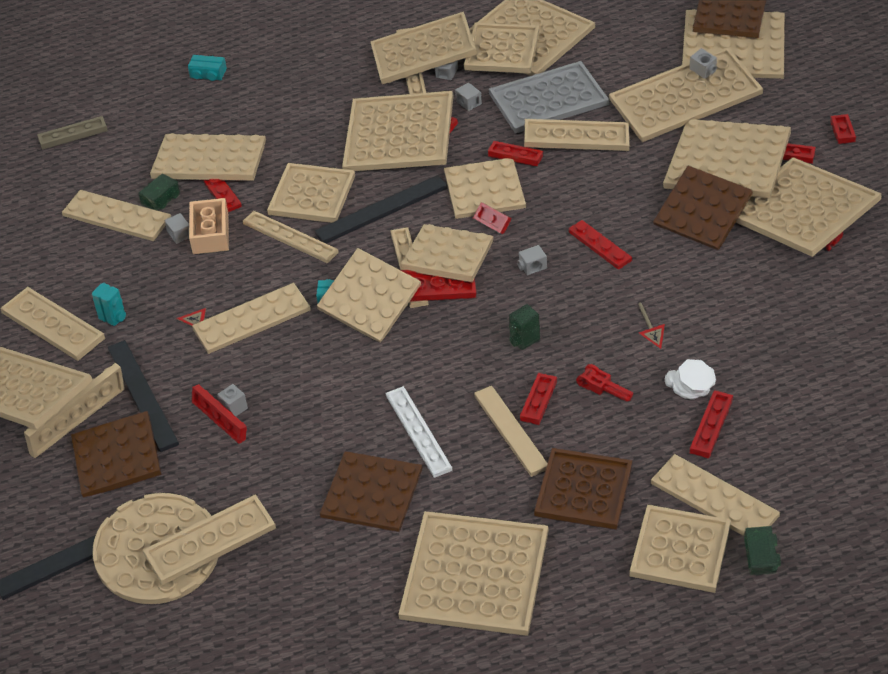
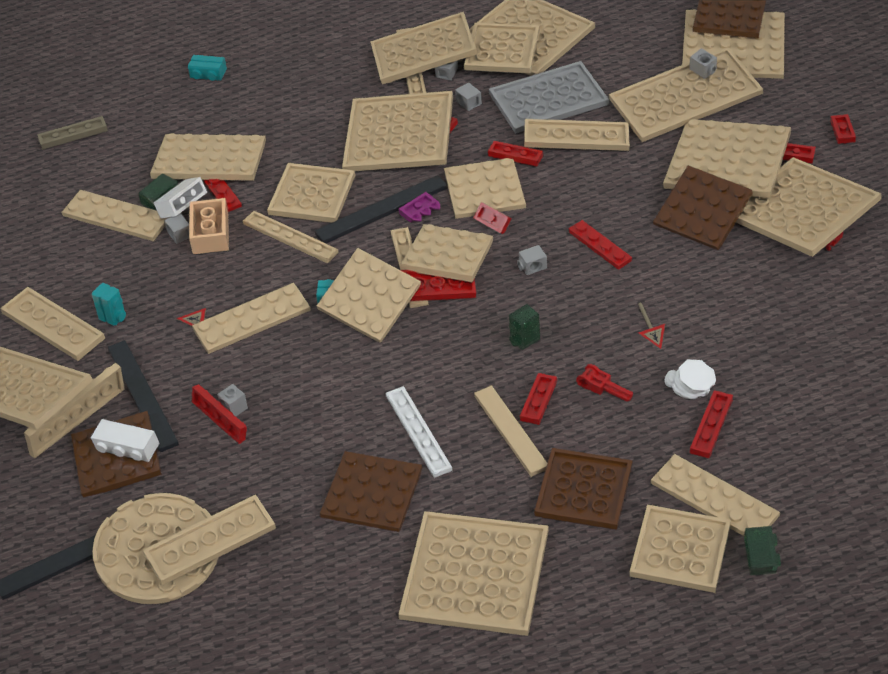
none -> white brick [91,419,159,462]
none -> white brick [154,177,207,218]
none -> magenta plate [399,192,440,223]

